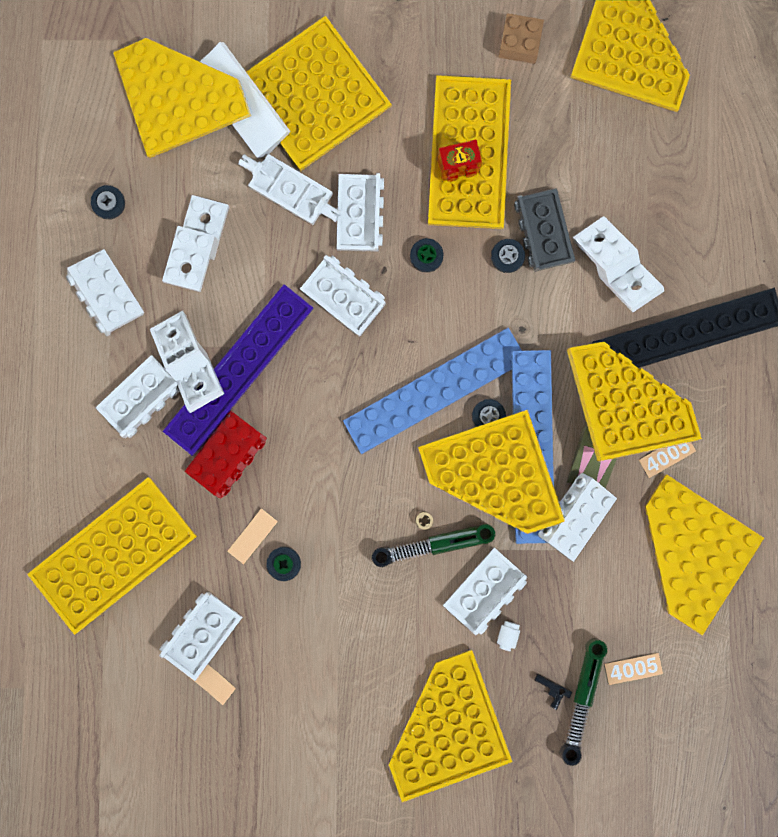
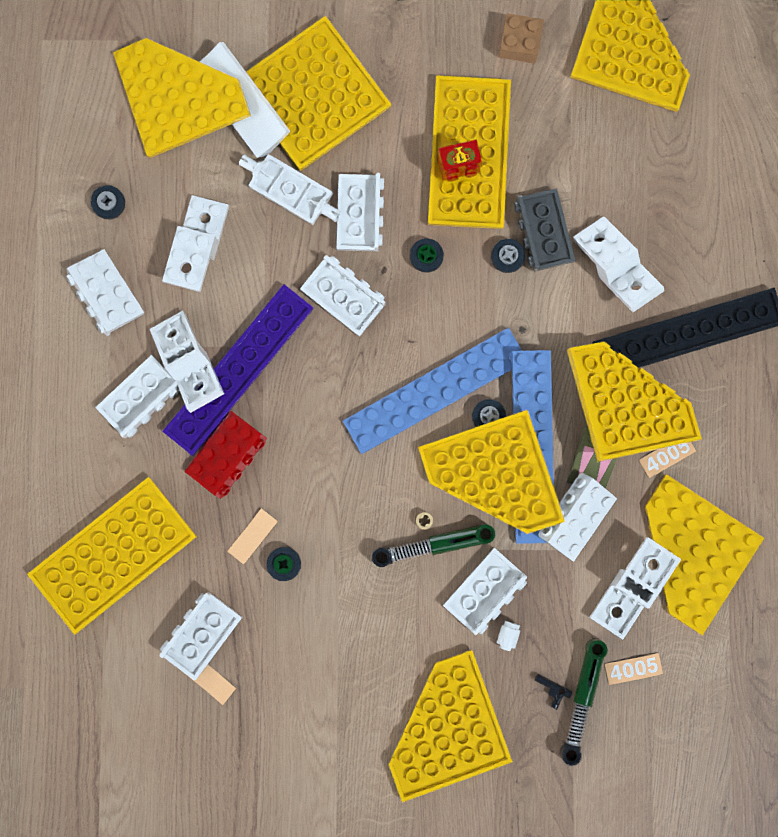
none -> white bracket [589,537,681,639]

